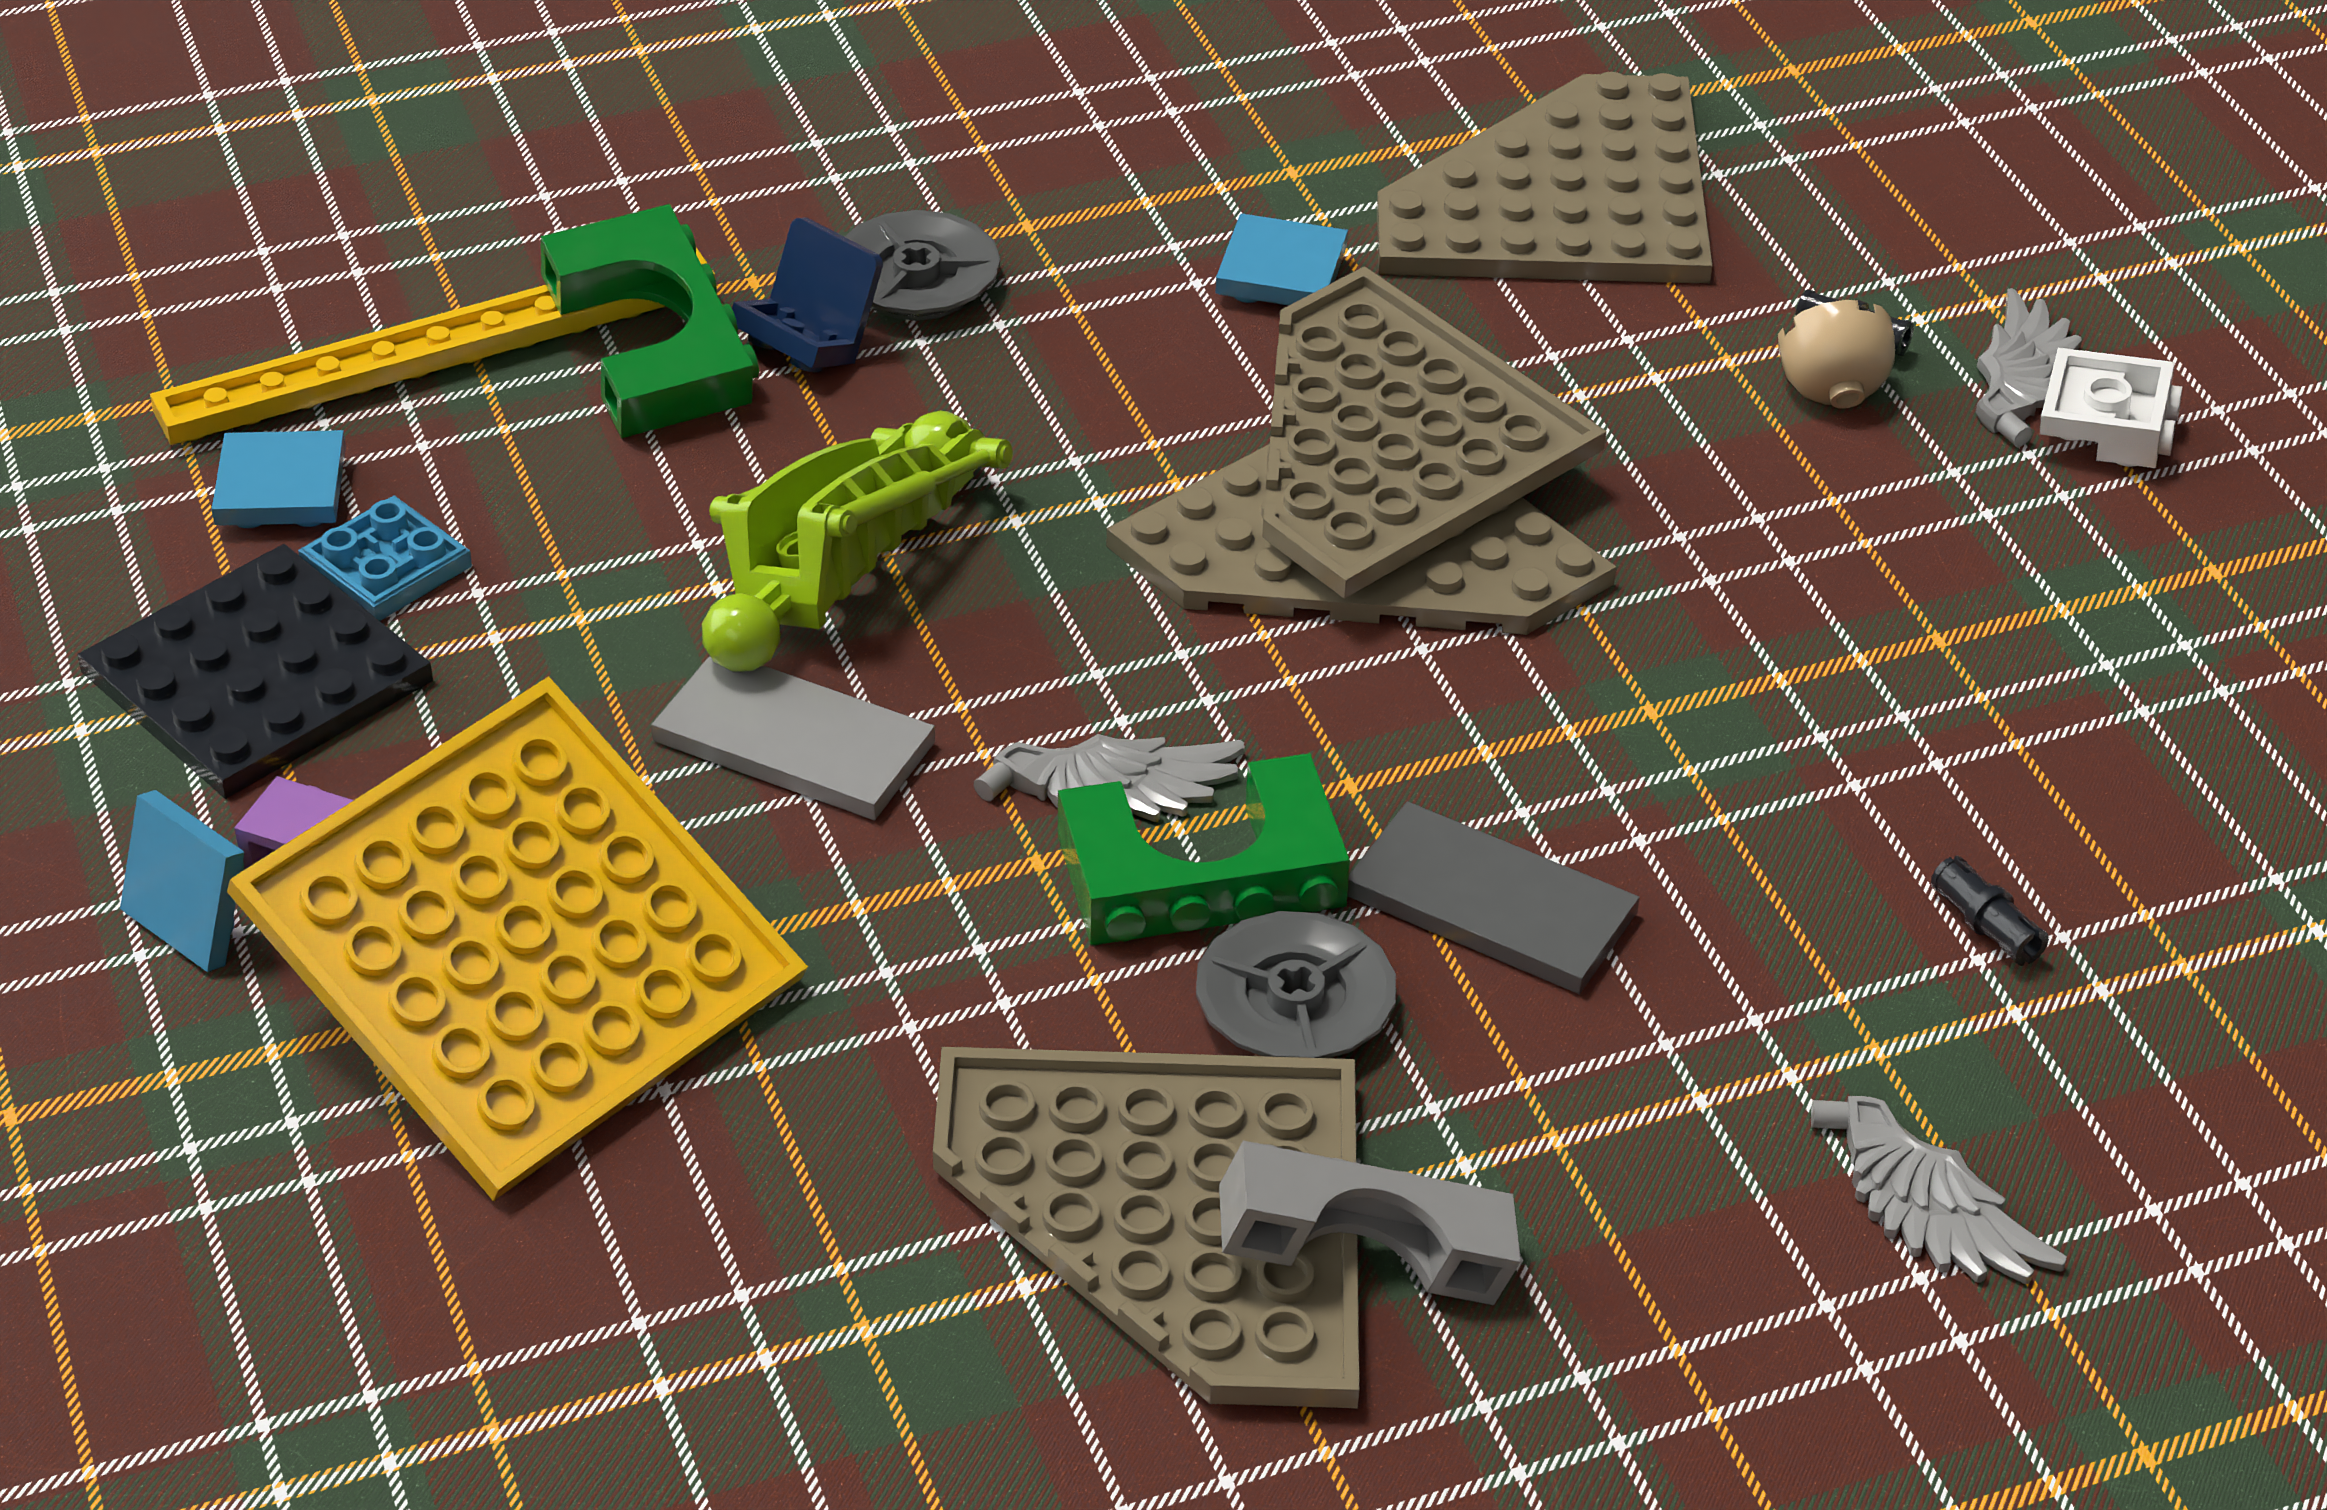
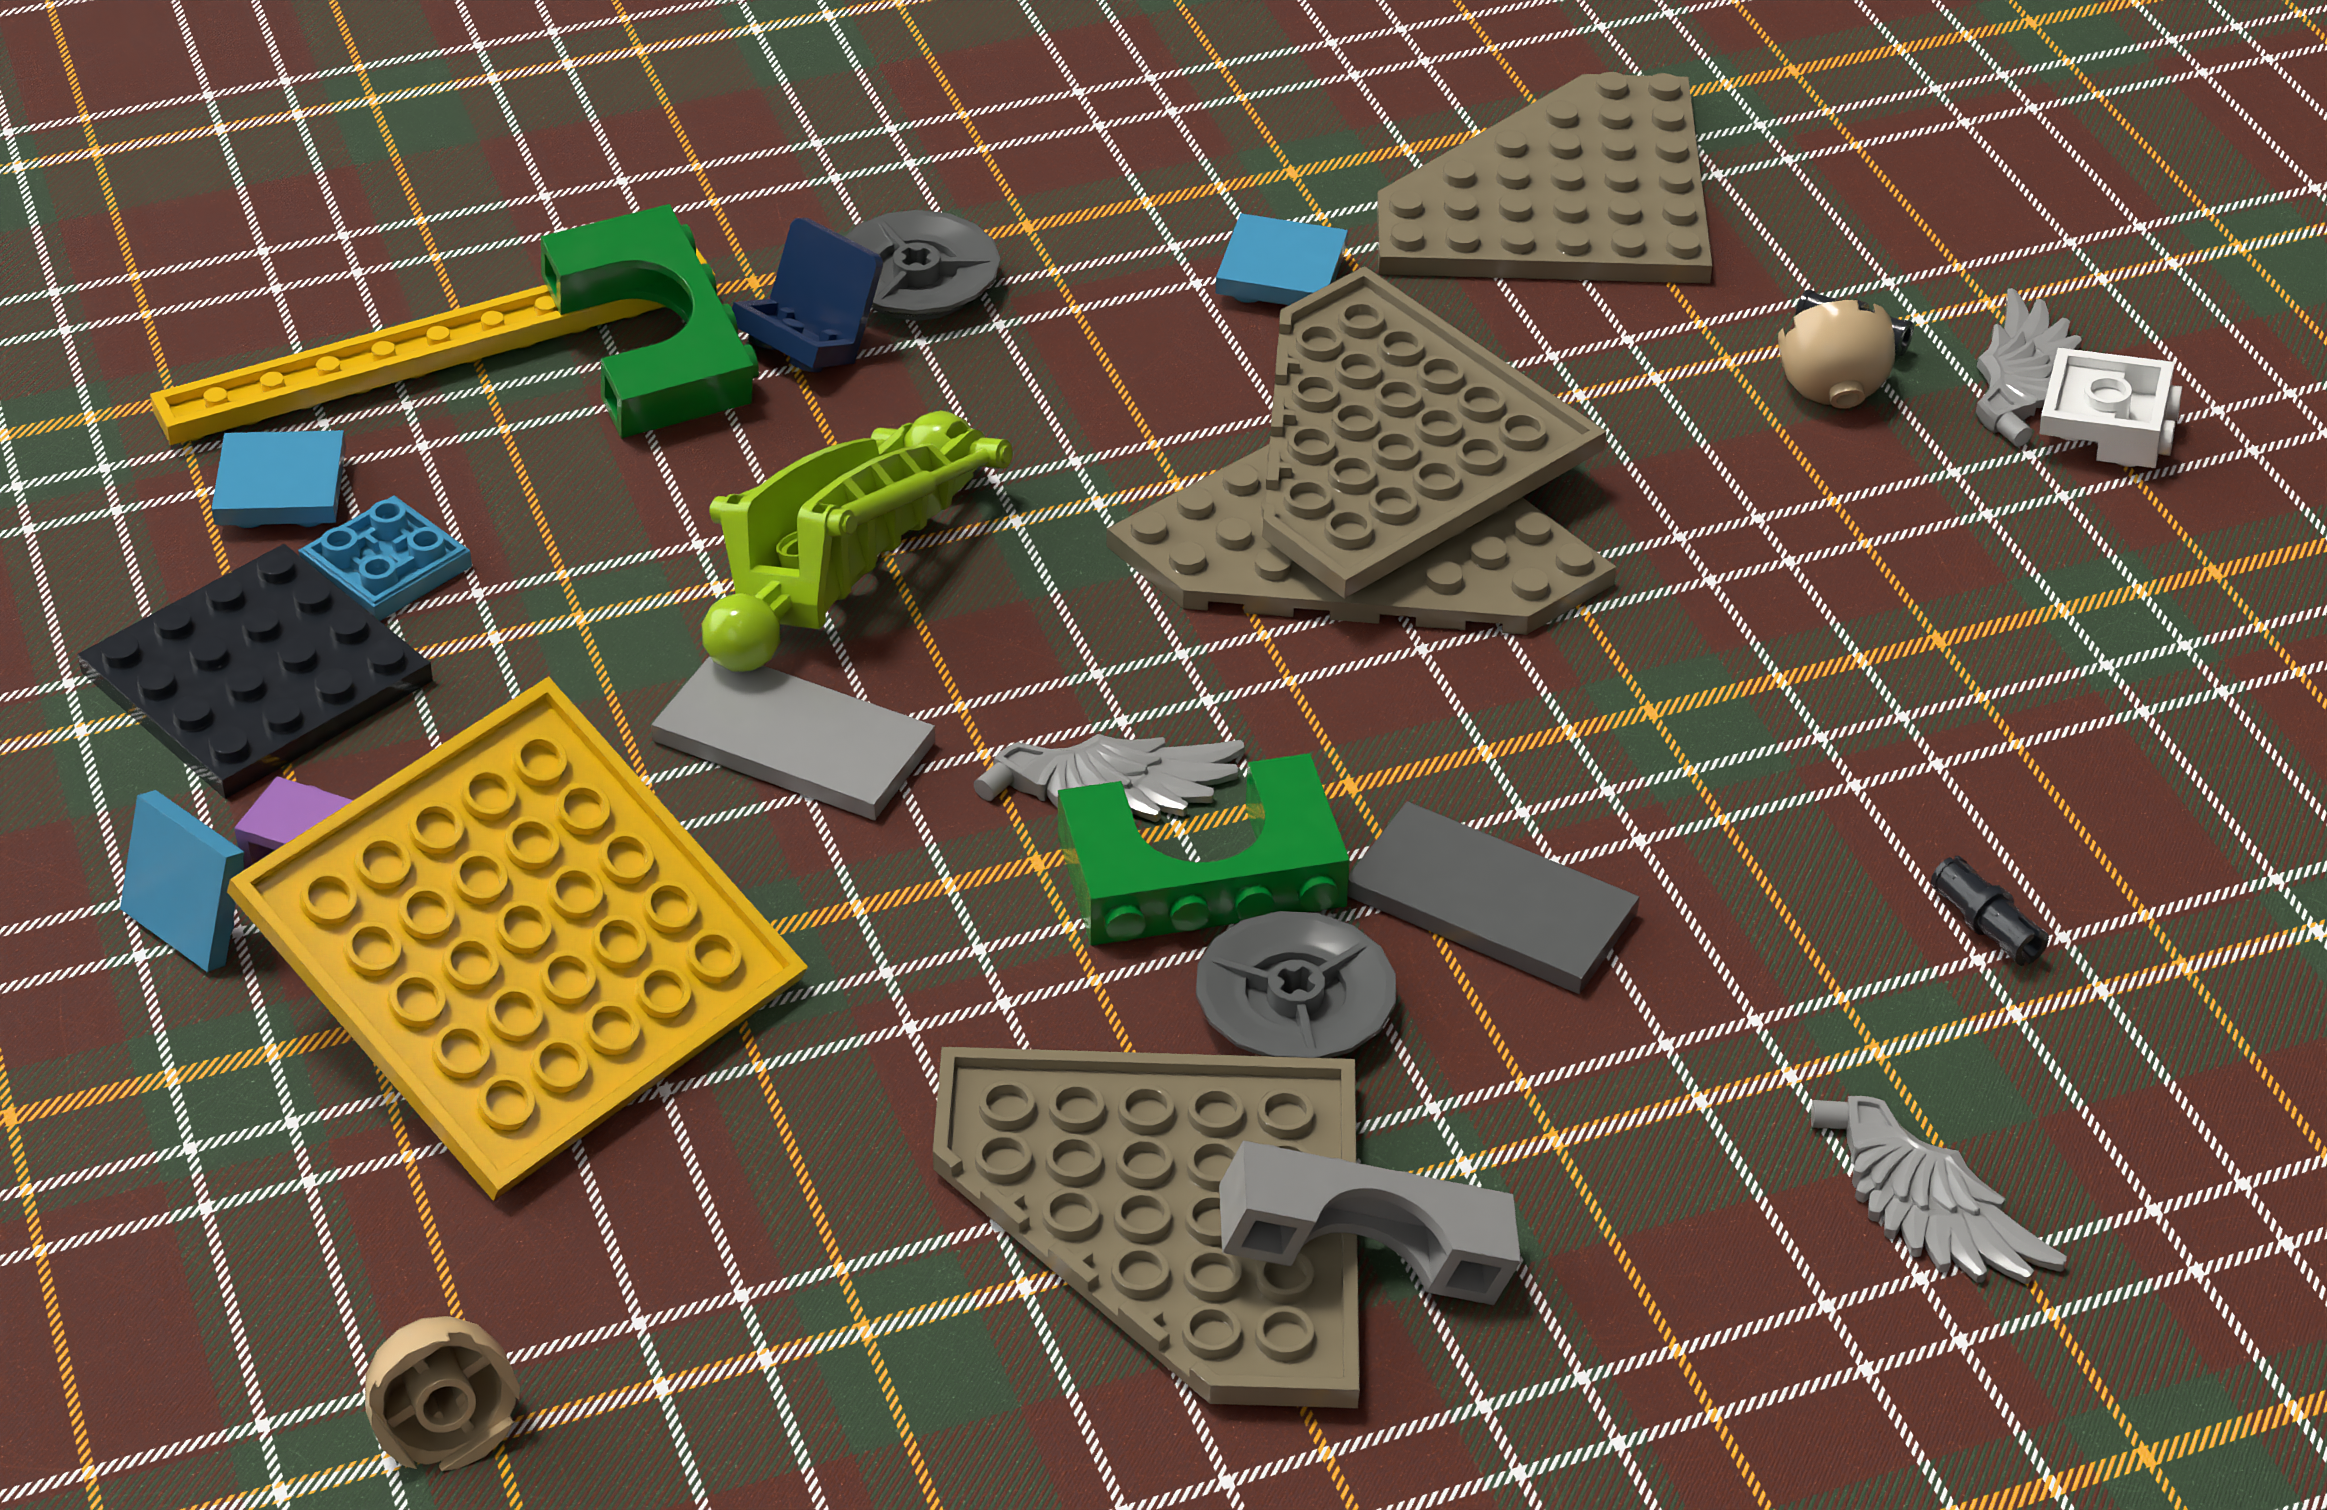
none -> tan cylinder [365,1316,520,1471]

